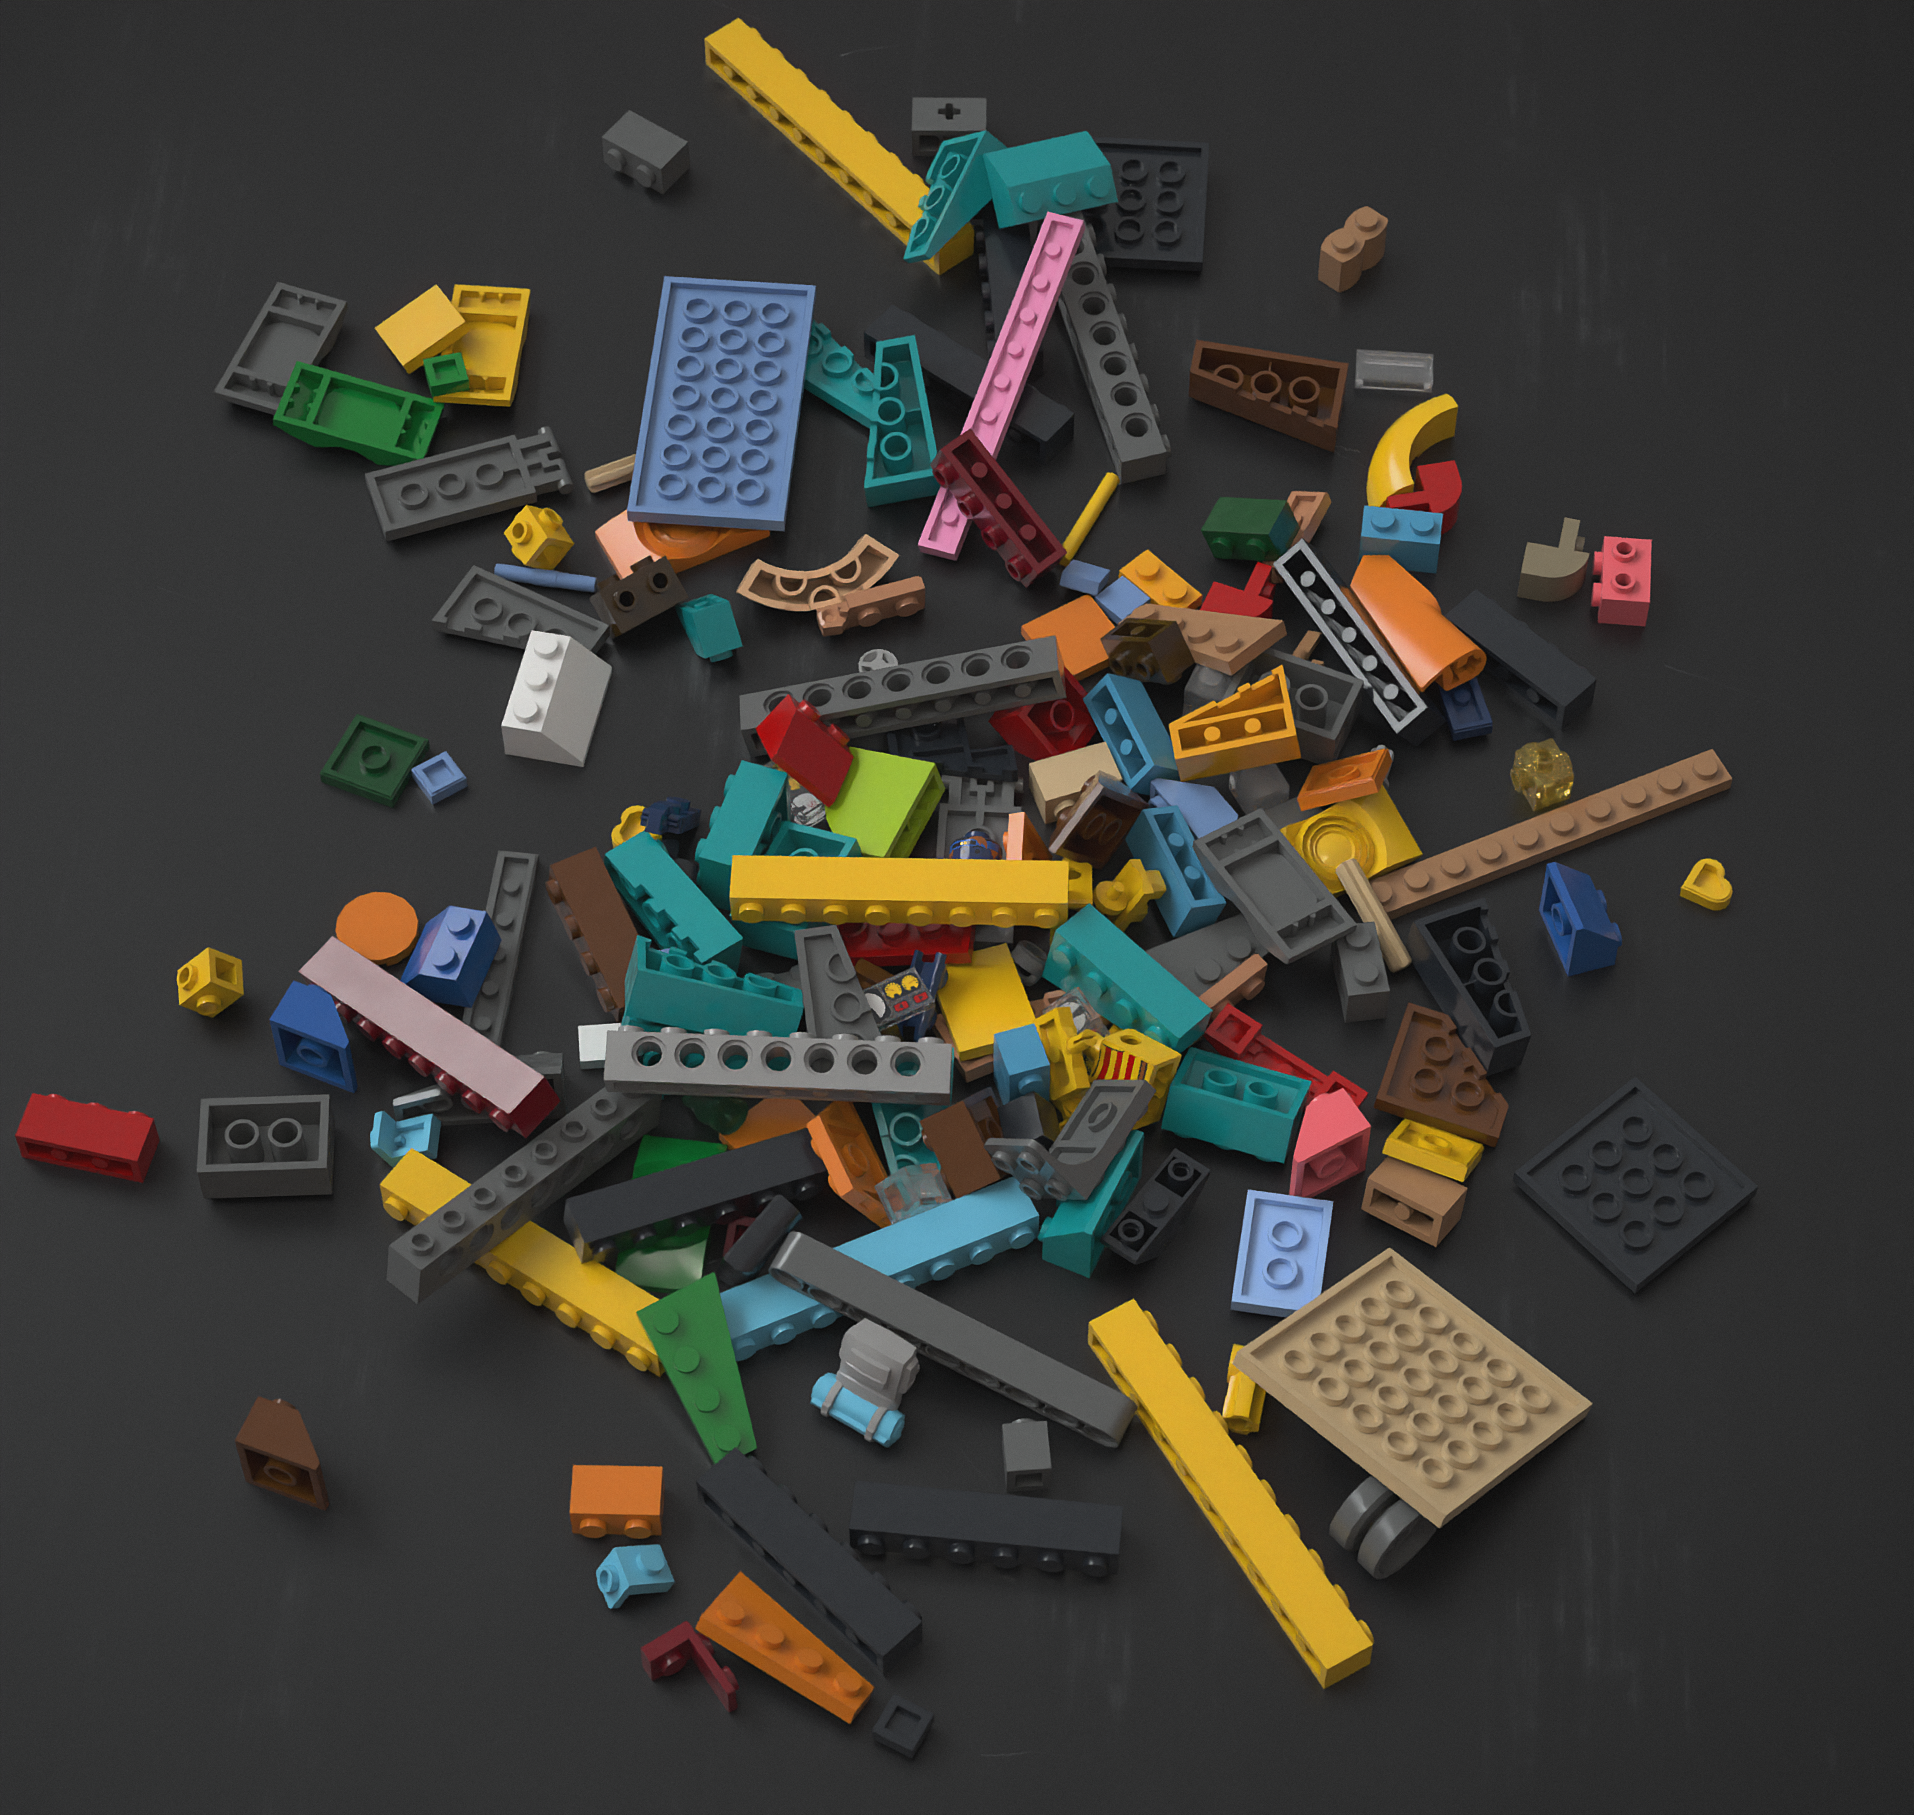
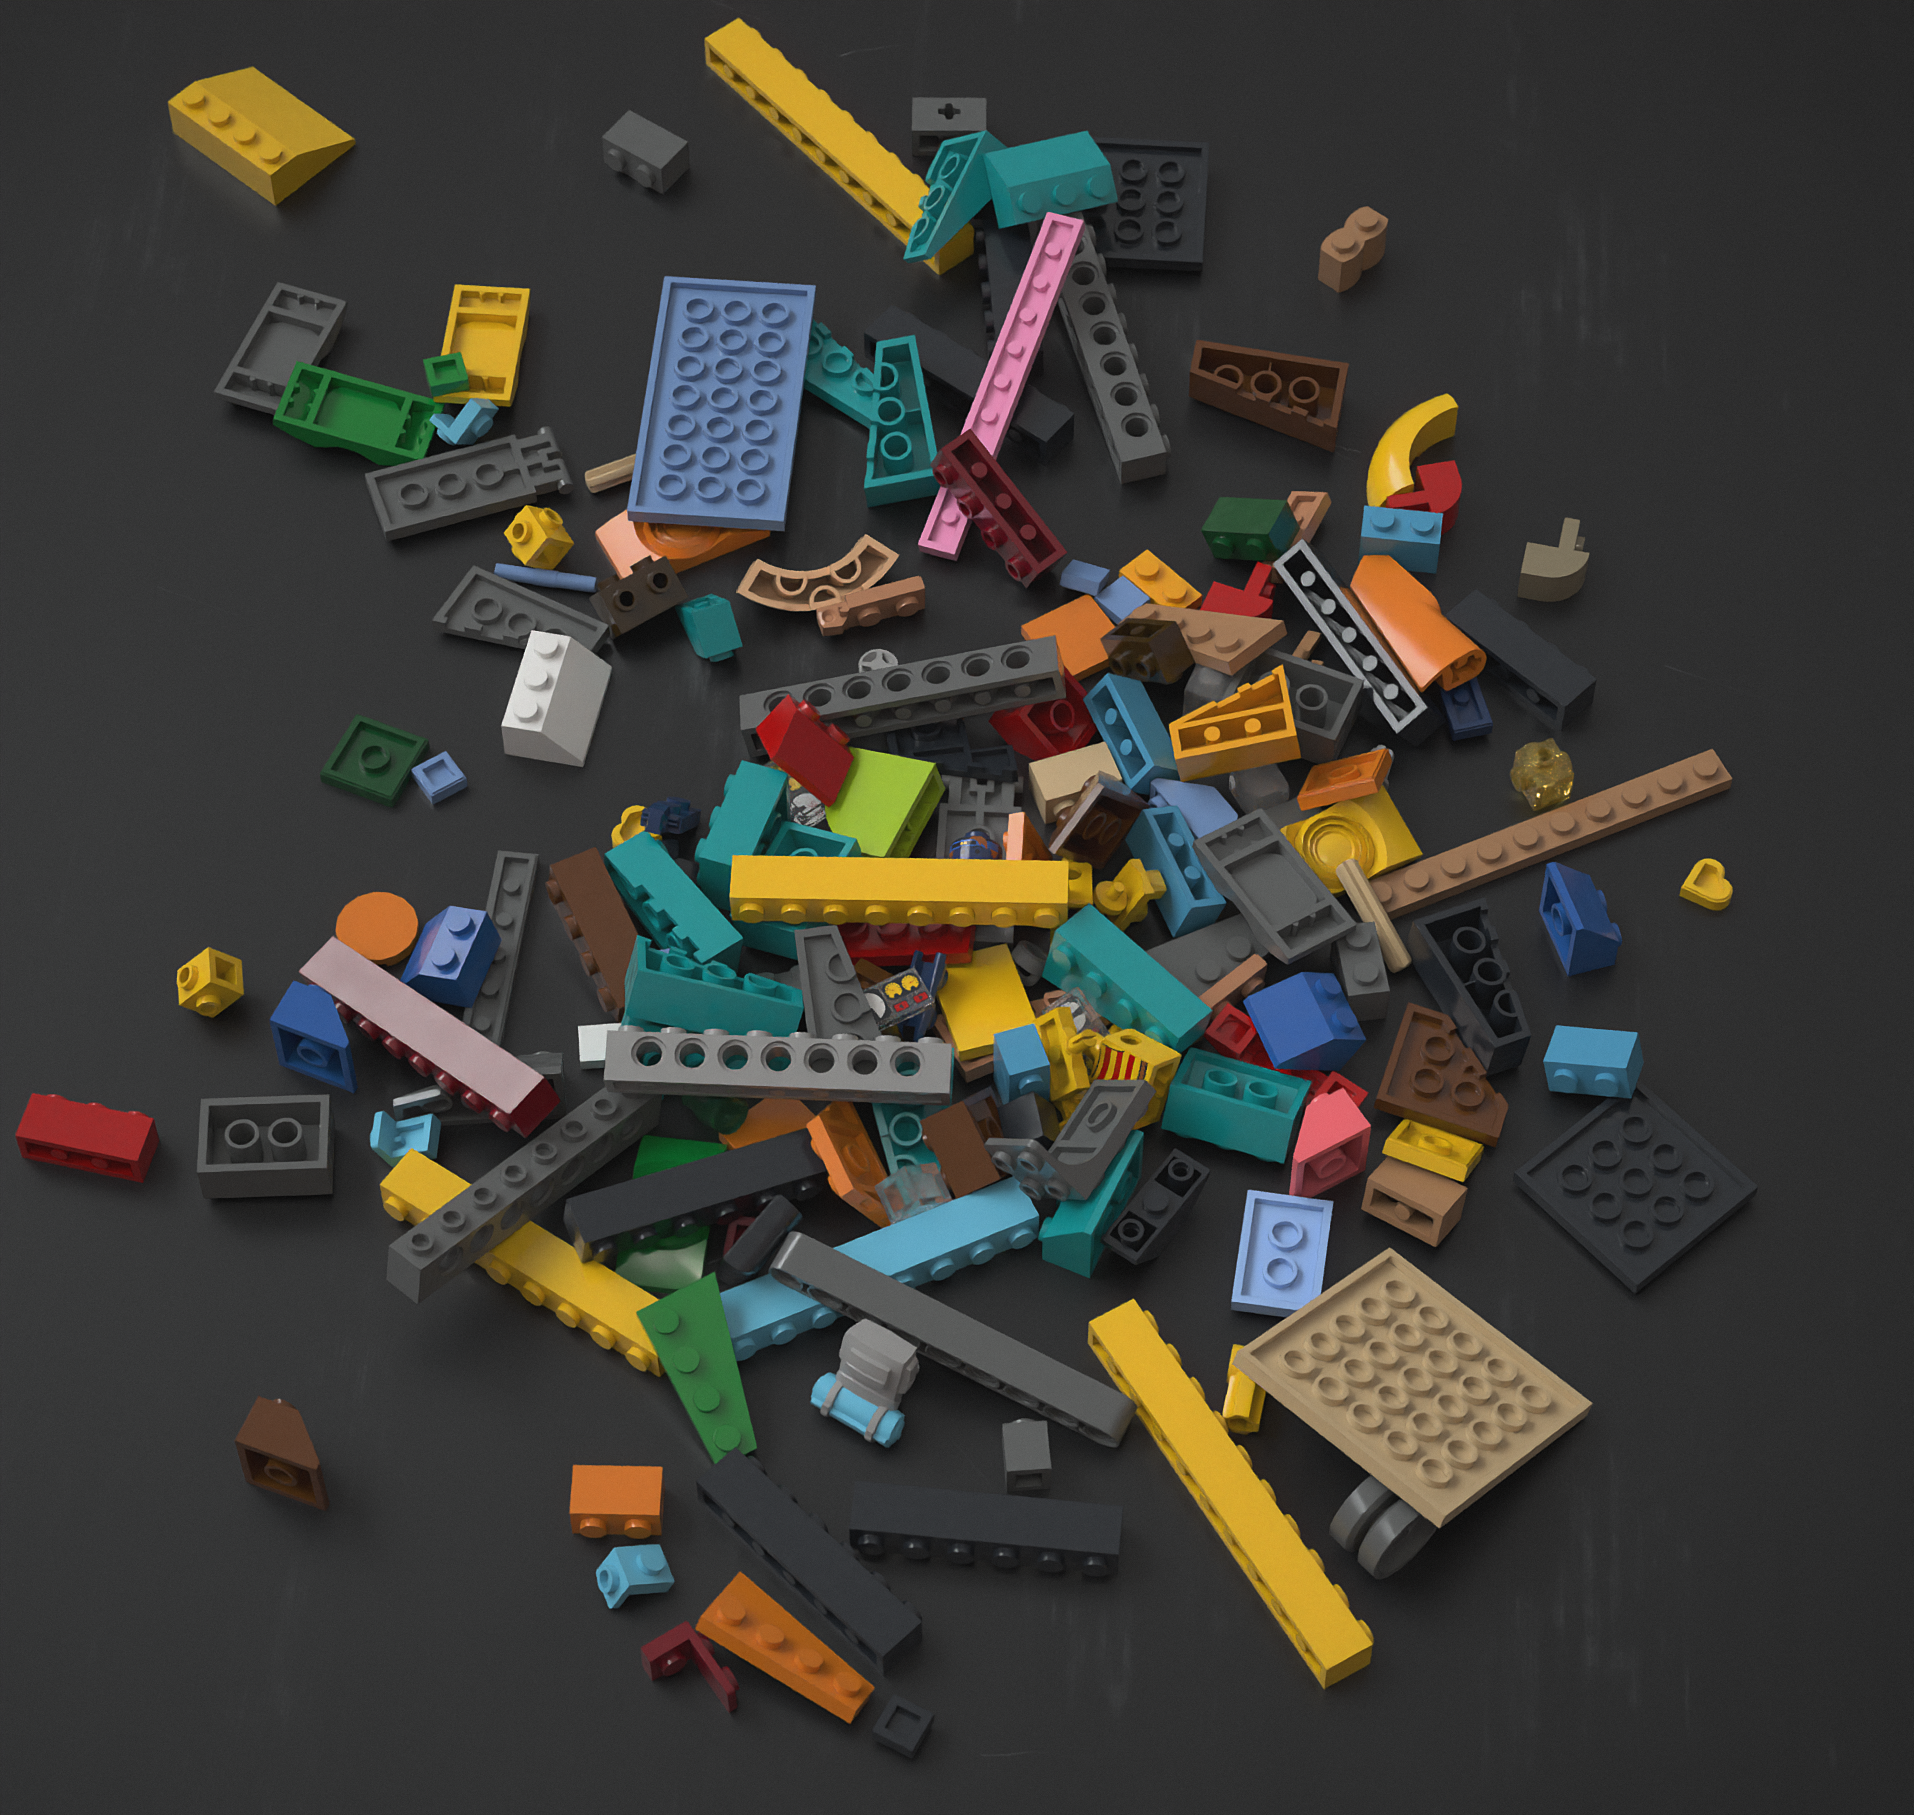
yellow tile [375,284,471,374] -> none
yellow bar [1059,472,1120,566] -> none
clear tile [1355,349,1433,392] -> none
coral brick [1591,536,1652,626] -> none
none -> yellow slope [168,67,355,206]
none -> medium azure bracket [430,398,499,446]
none -> blue slope [1243,972,1366,1071]
none -> dark azure brick [1543,1025,1644,1098]

